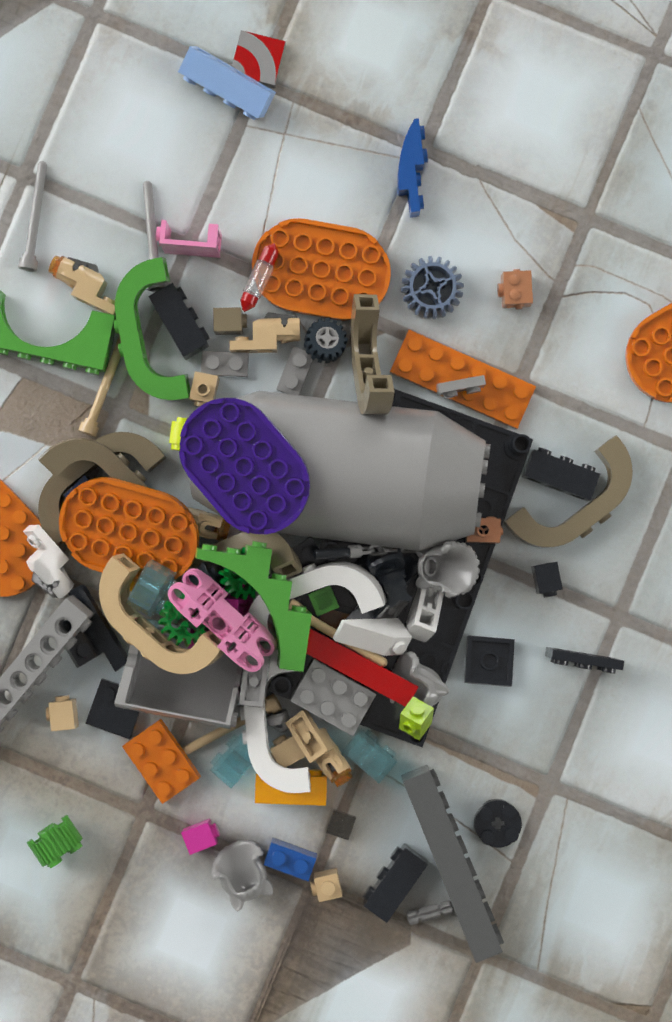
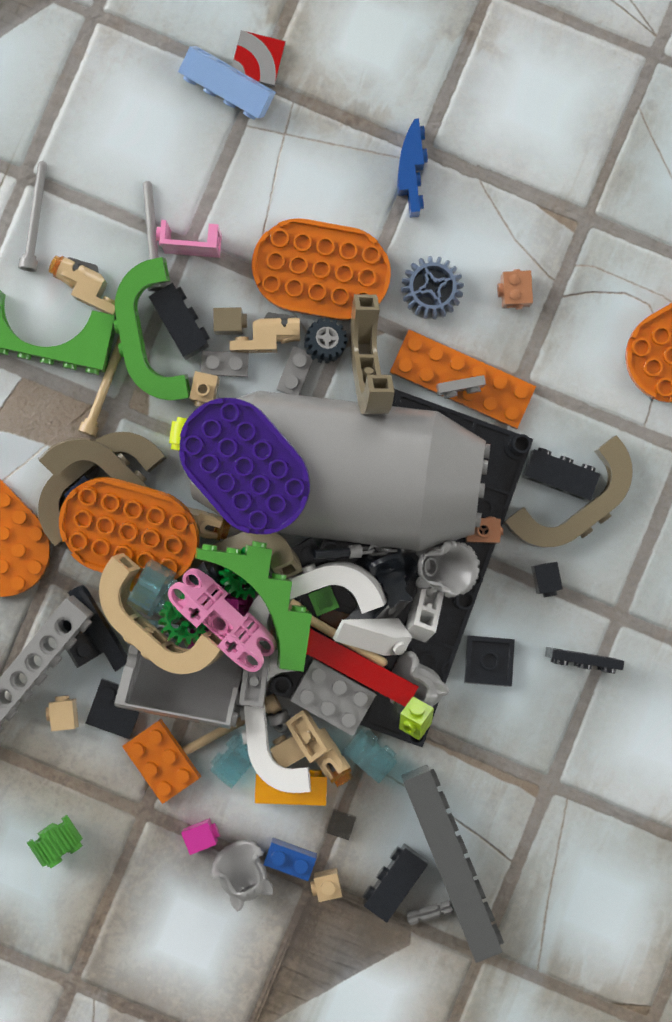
white plate [23,525,74,599] -> none
piece [240,243,279,312] -> none
black plate [474,799,522,848] -> none

